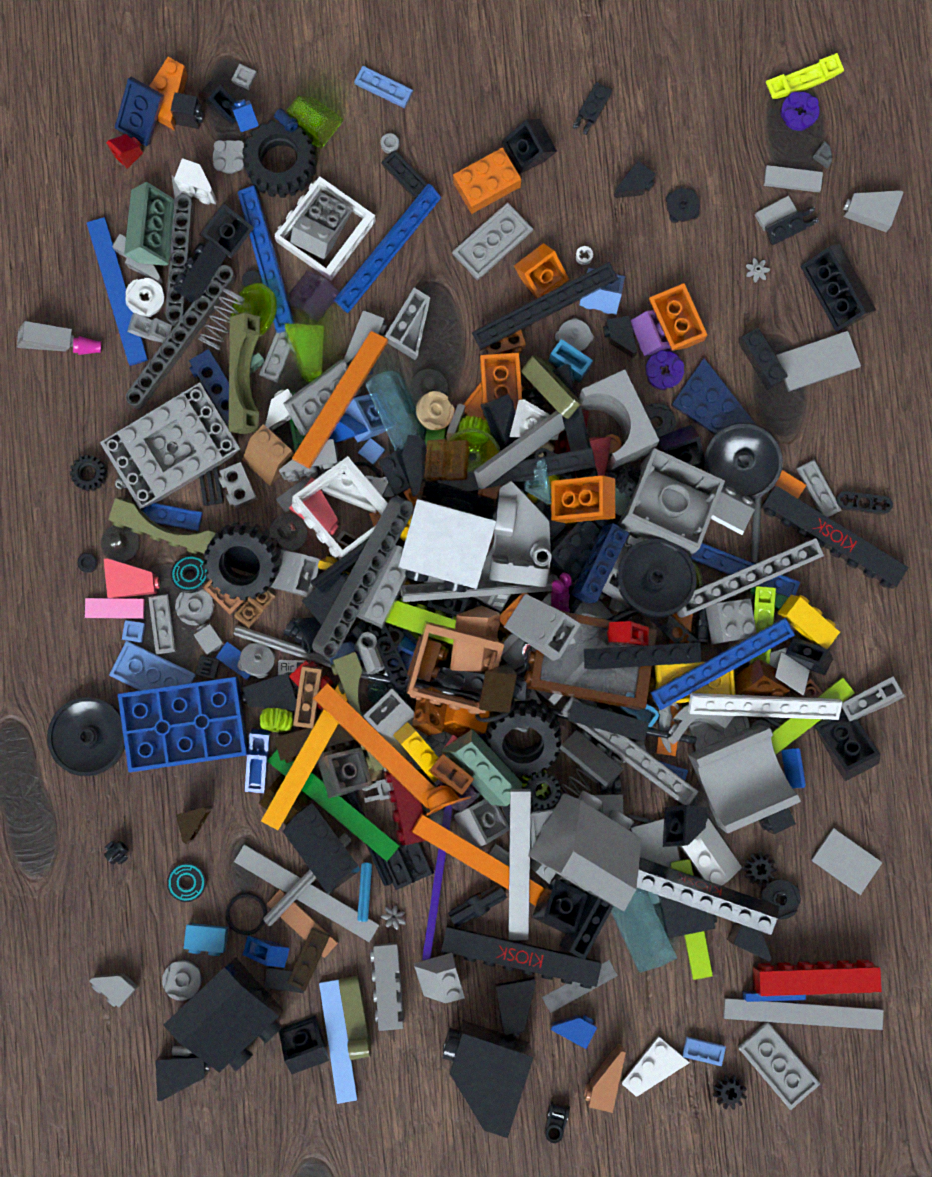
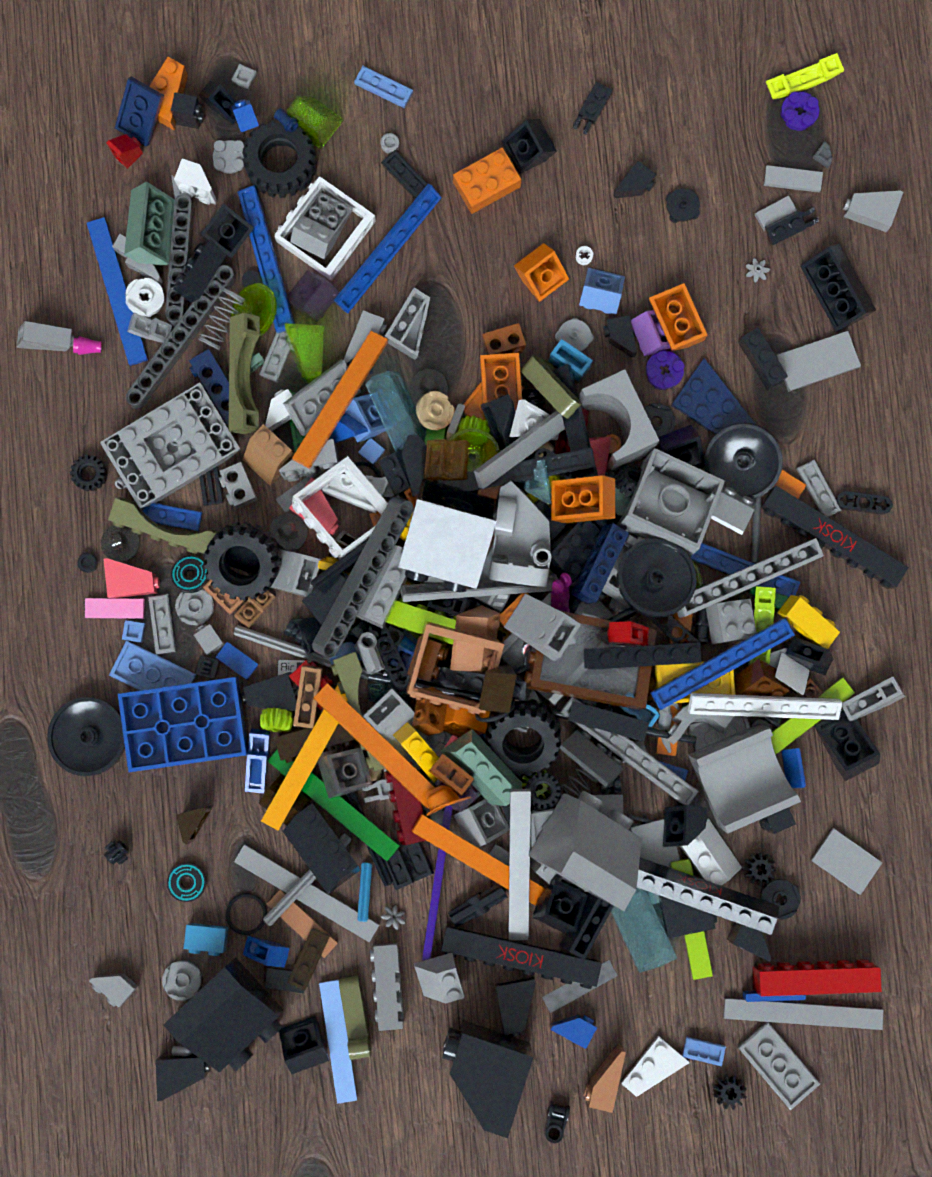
light grey piece [237,643,275,679] -> none
light grey tile [452,202,533,281] -> none
black tile [471,262,618,351] -> none

